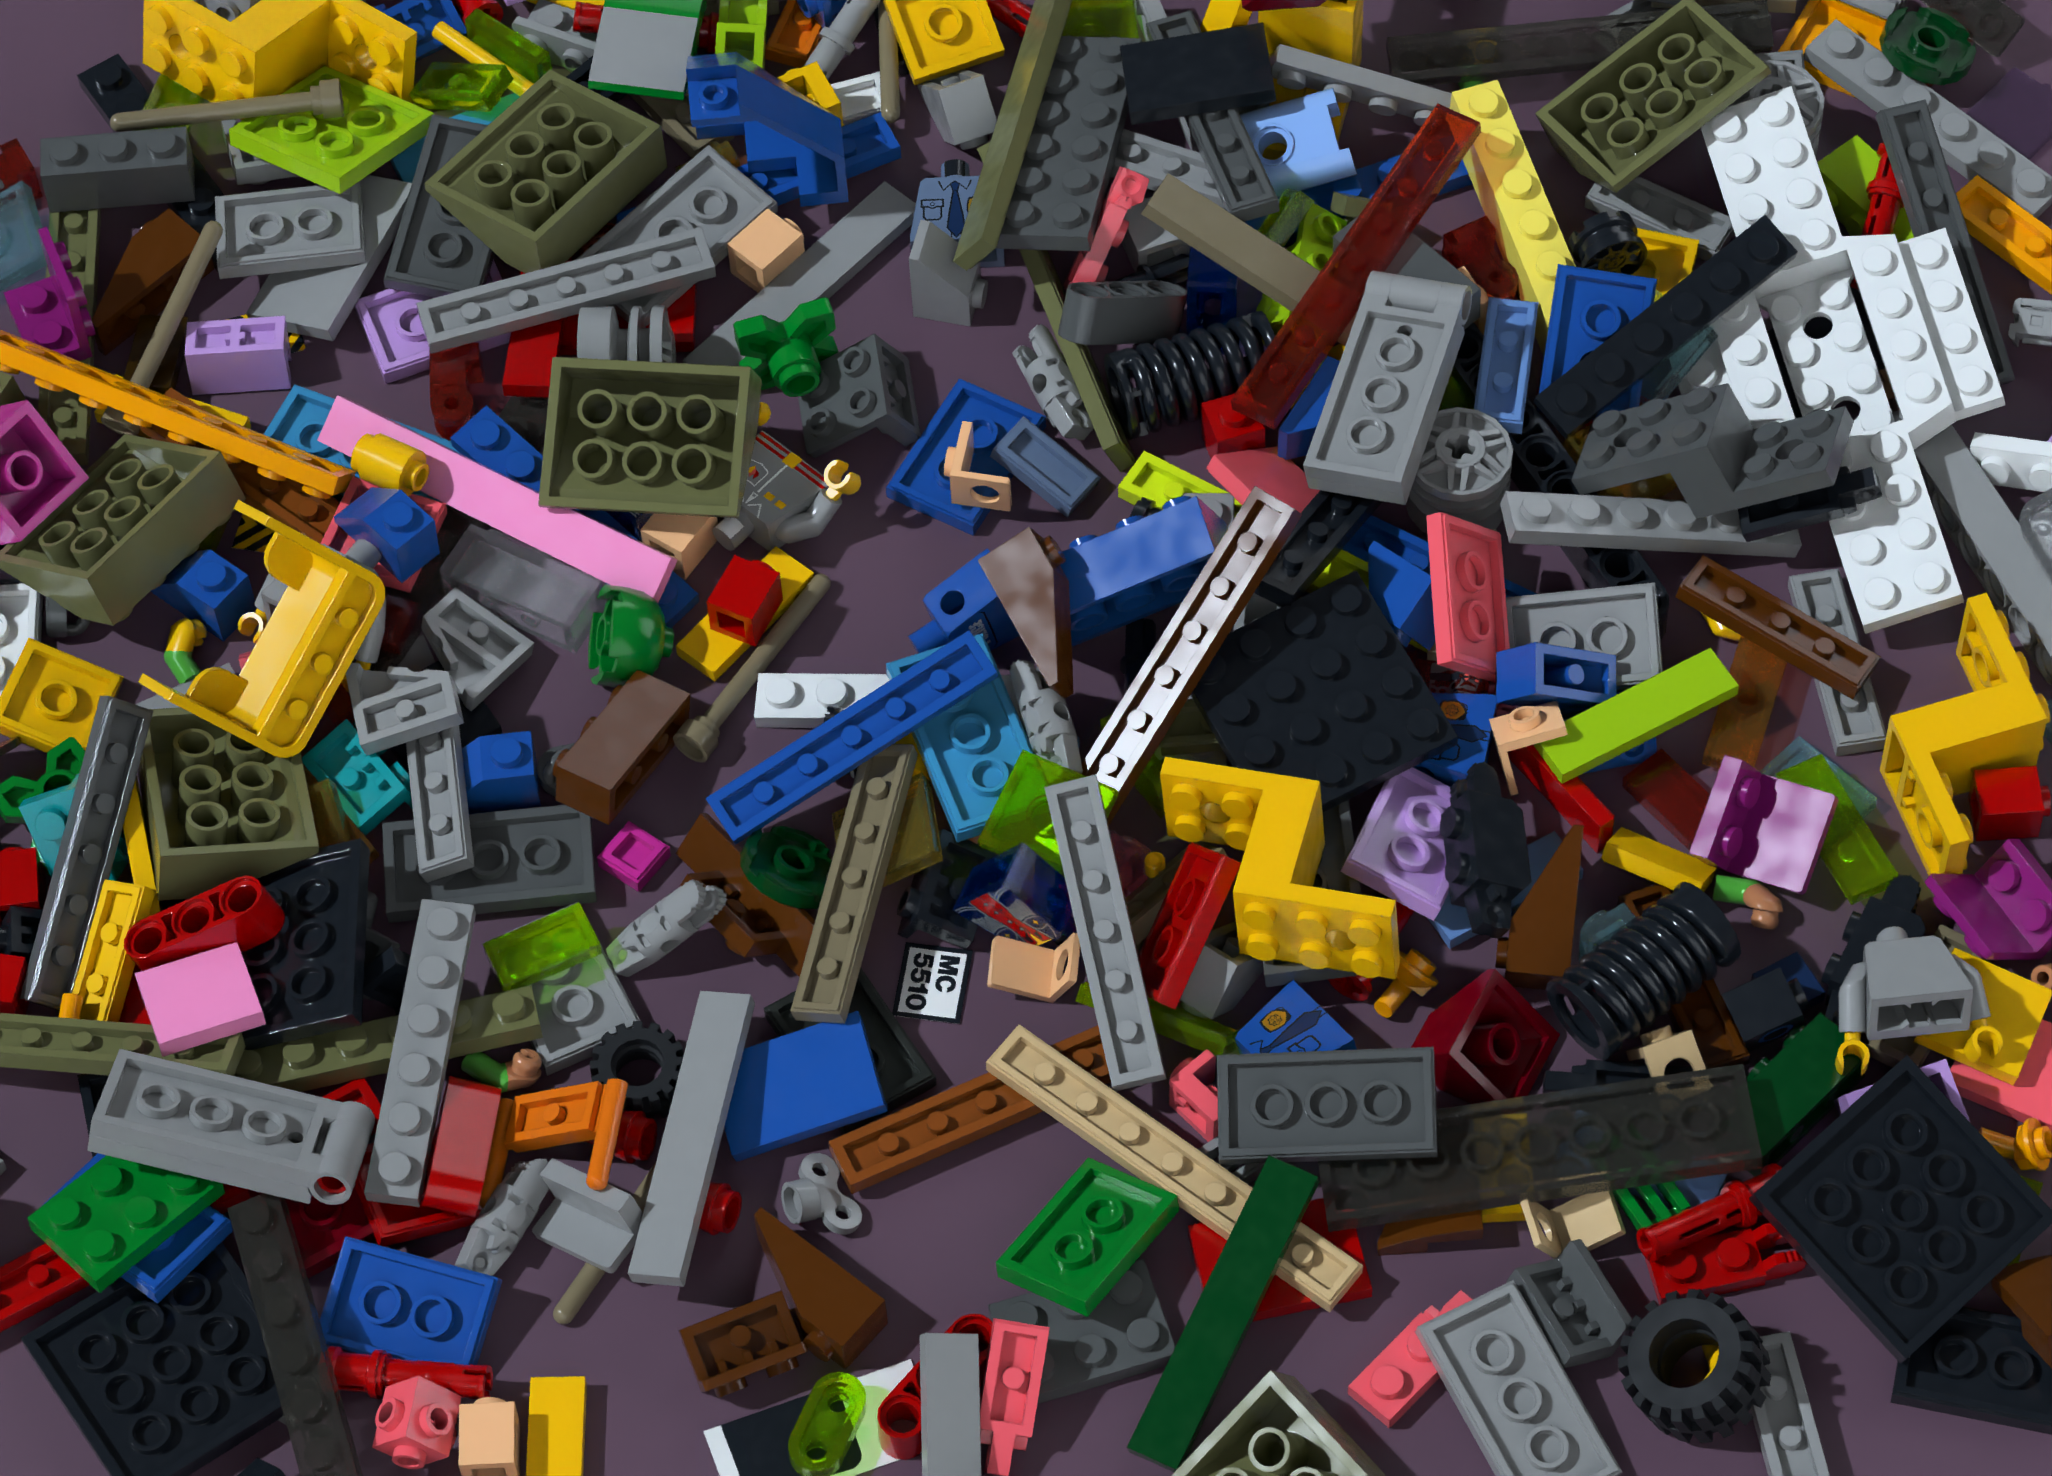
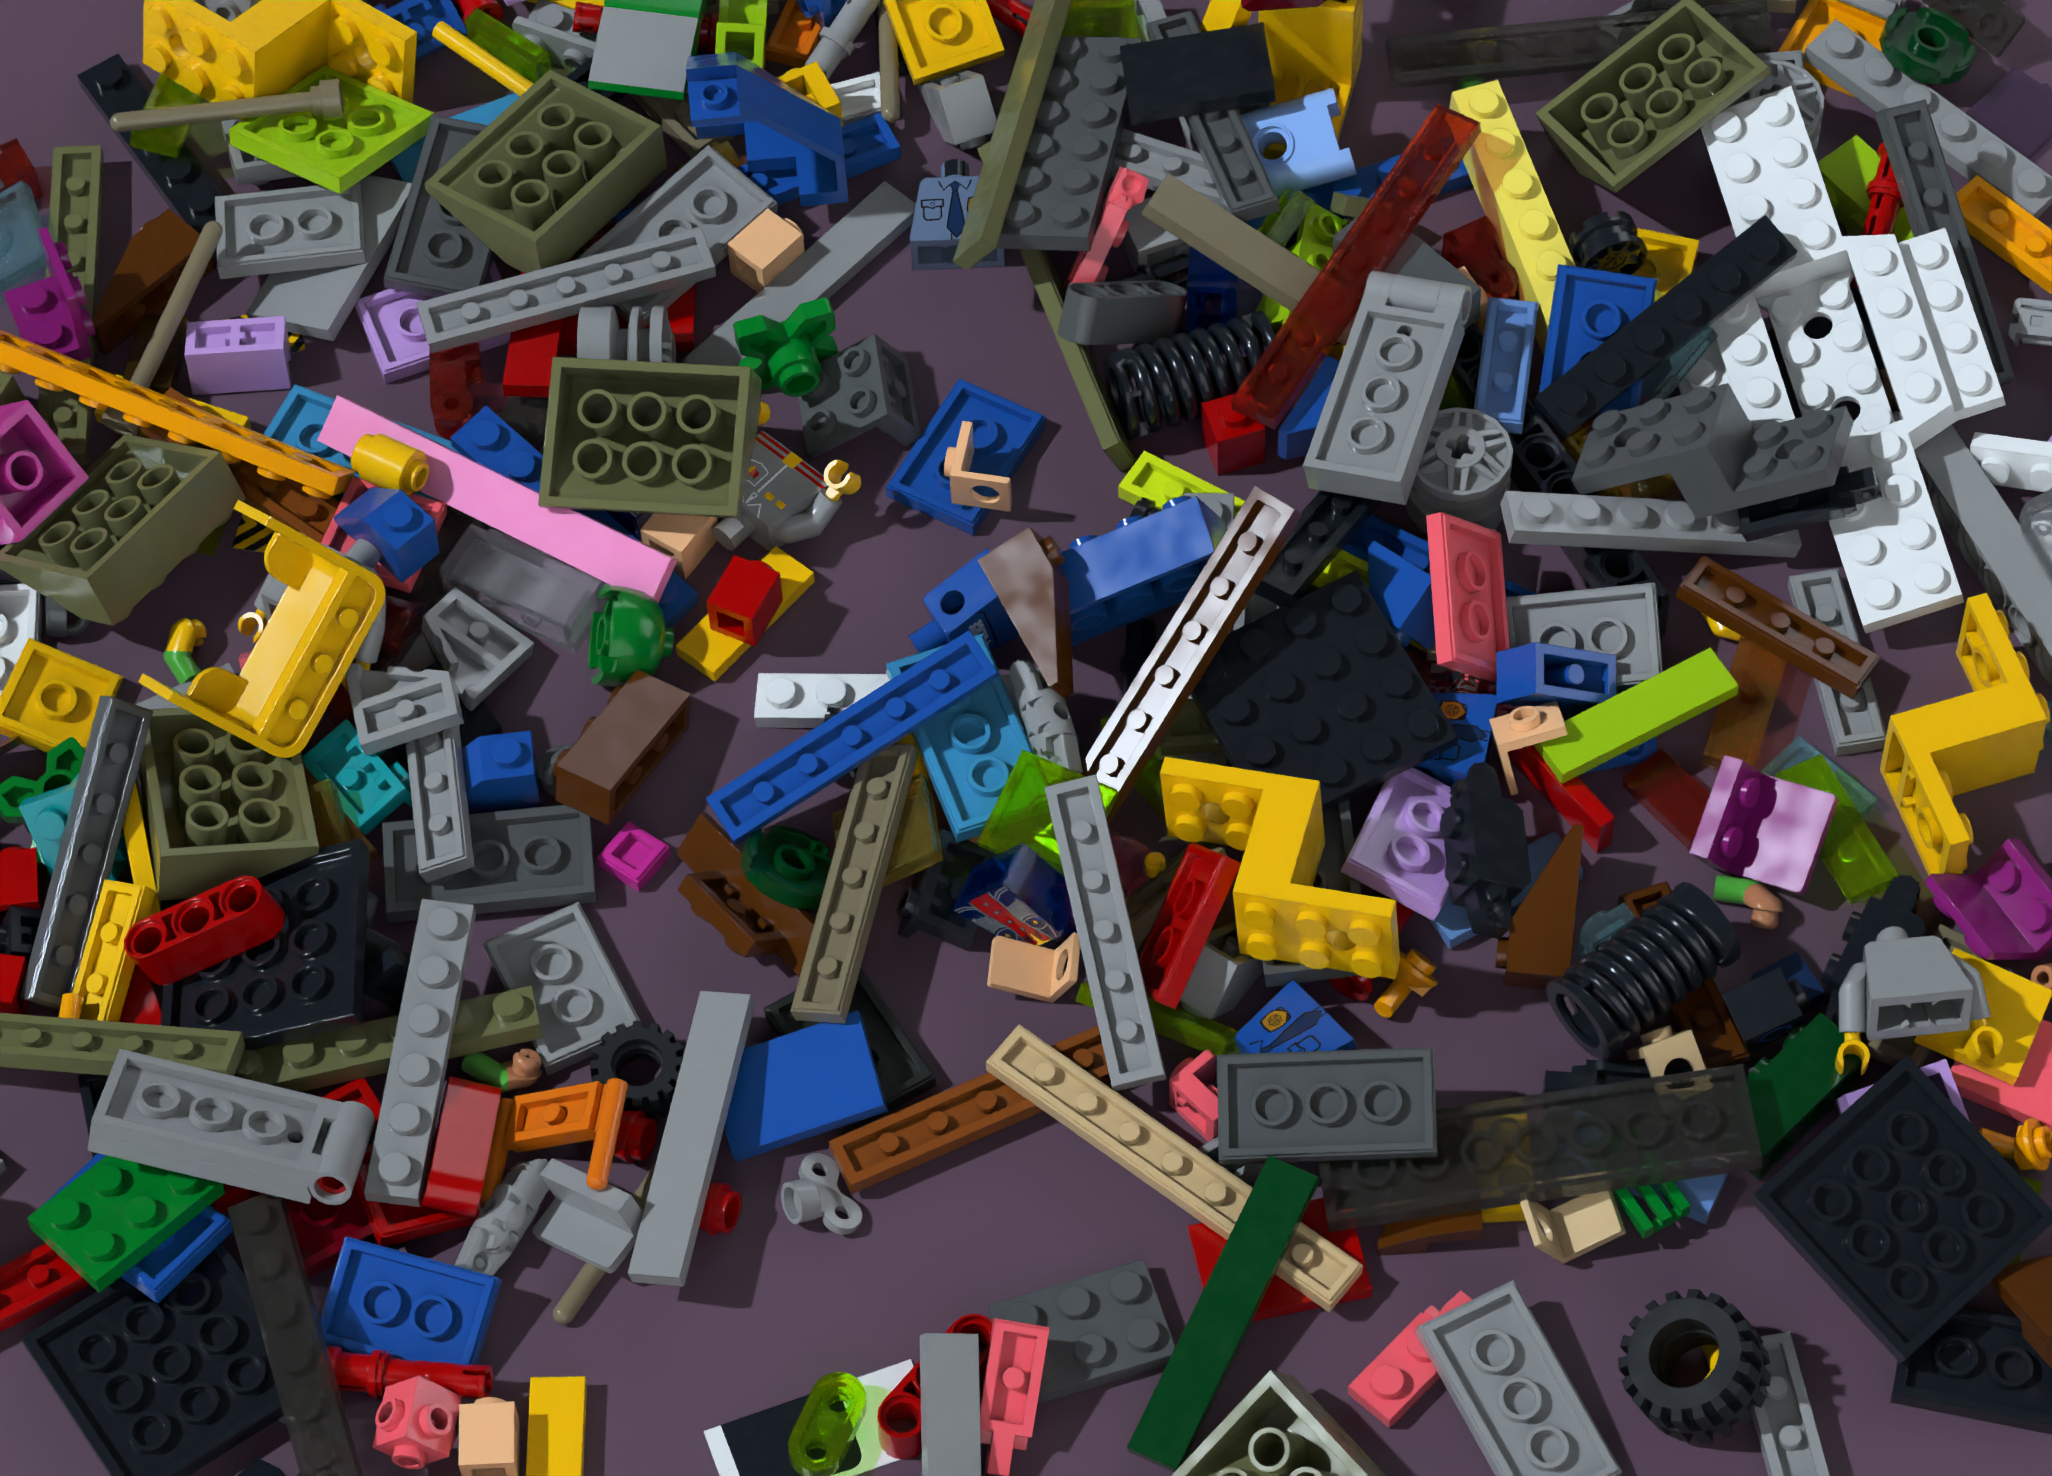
dark grey brick [40,127,195,213] -> none
bright pink tile [134,942,266,1057] -> none
blue slope [150,550,257,642] -> none
clear neon green plate [409,62,513,112] -> none
clear neon green plate [483,902,602,991] -> none
light grey hinge [606,879,728,977] -> none
dark tan piece [673,574,831,763] -> none
reddish brown bracket [678,1290,808,1398] -> none
reddish brown slope [754,1207,888,1370] -> none
sticker [892,942,973,1024] -> none
light grey slope [909,220,988,326] -> none
sand blue tile [990,416,1101,518] -> none
green plate [995,1157,1179,1317] -> none
light grey hinge [1012,324,1094,440] -> none
coral tile [1206,446,1320,513] -> none
light grey plate [1269,44,1452,129] -> none
dark red slope [1411,969,1560,1117] -> none
dark grey bracket [1507,1239,1632,1369] -> none
light grey tile [1584,176,1735,261] -> none
yellow tile [1601,827,1717,892] -> none
red pin [1636,1163,1782,1262] -> none
red hinge [1645,1223,1807,1305] -> none
red brick [1968,766,2051,841] -> none

